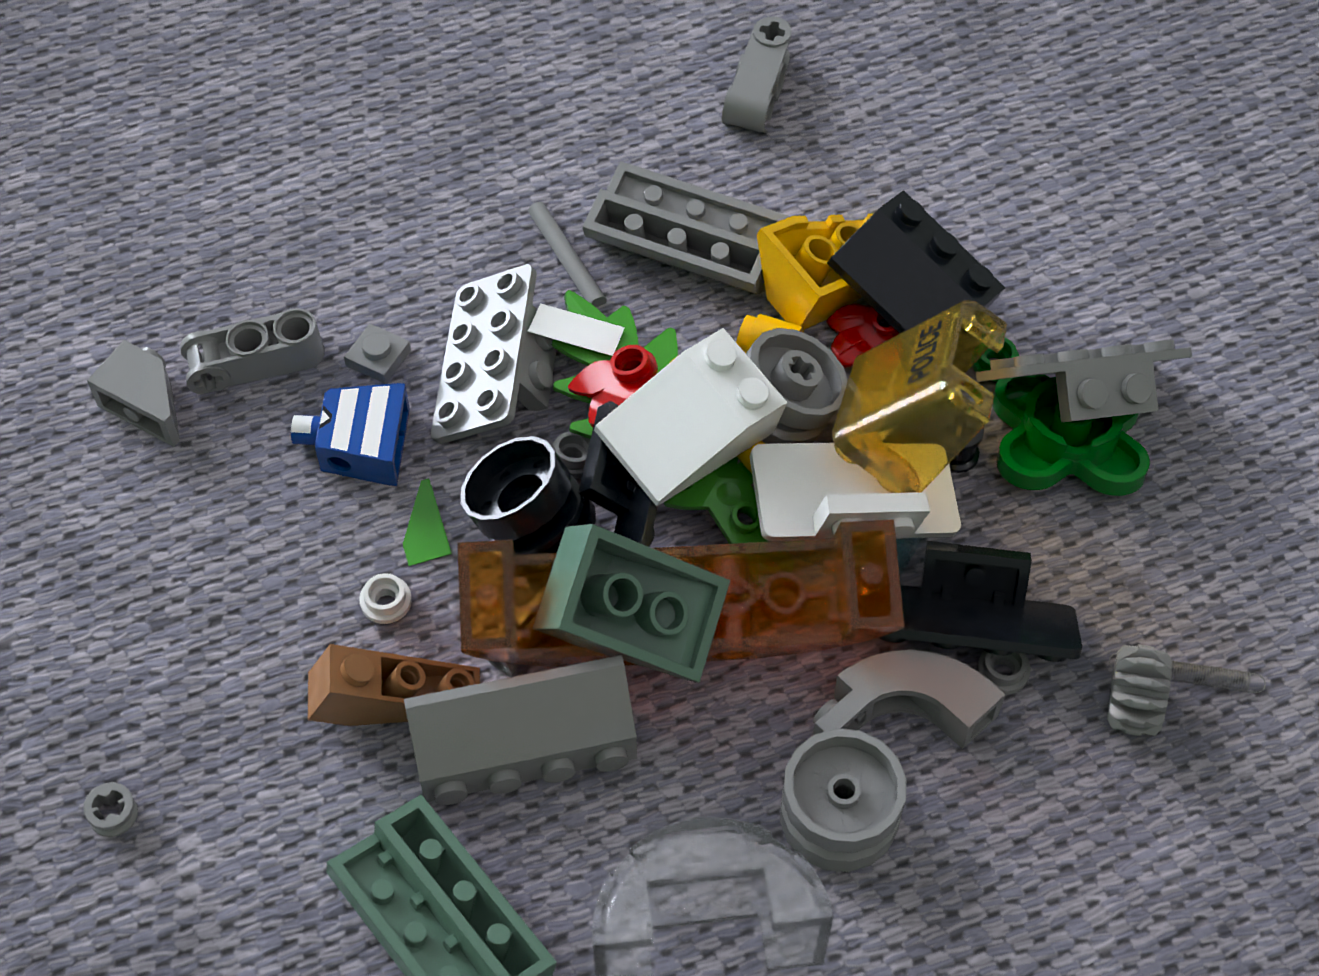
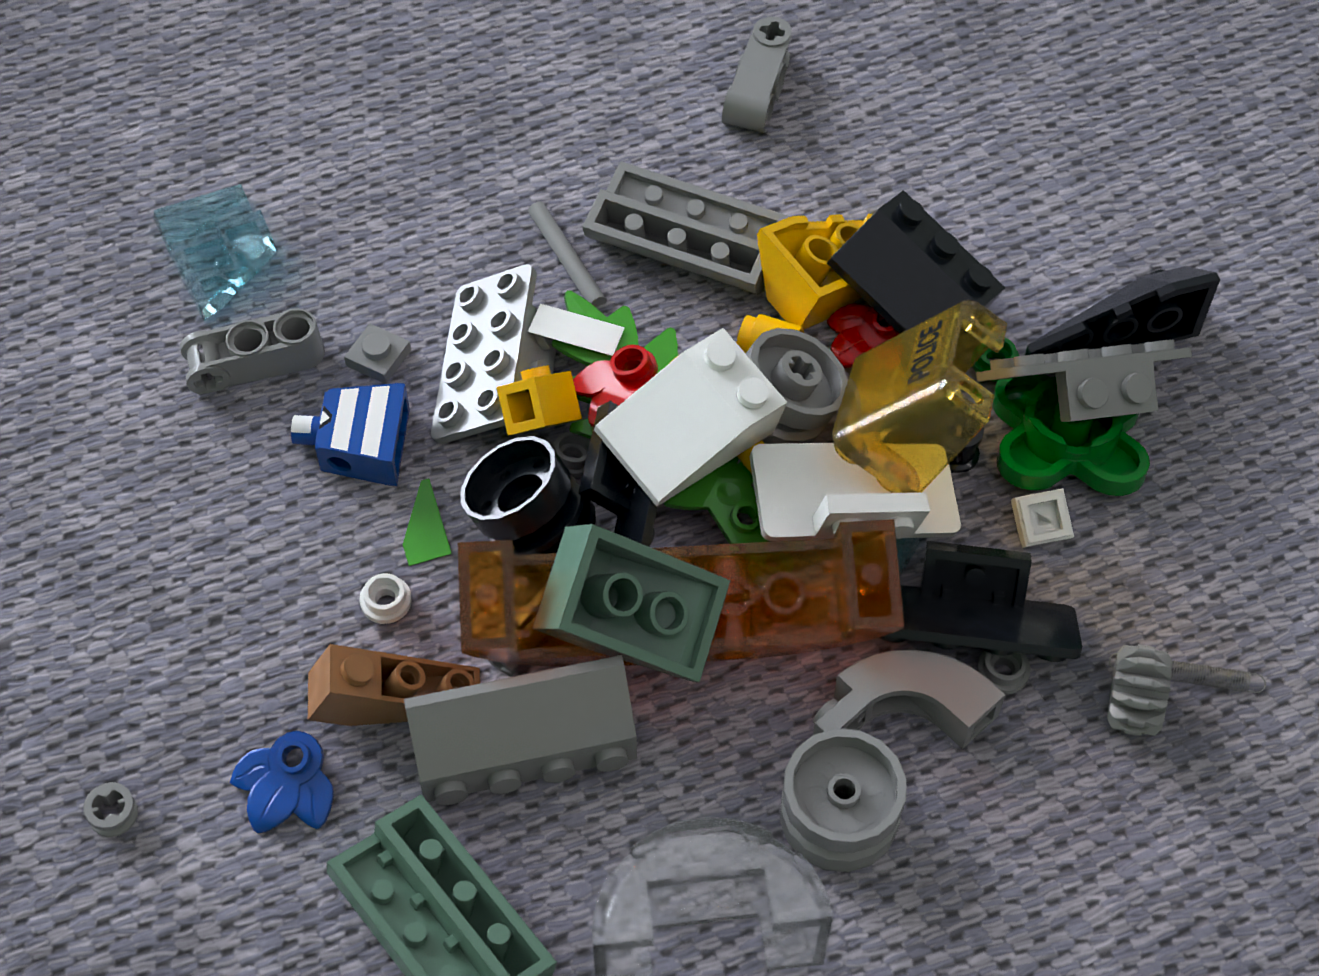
light grey slope [87,340,180,447] -> none
none -> clear light blue slope [153,184,278,321]
none -> blue plate [230,731,334,833]
none -> yellow brick [496,365,582,436]
none -> white tile [1011,488,1074,548]
none -> black wedge [1025,266,1221,355]

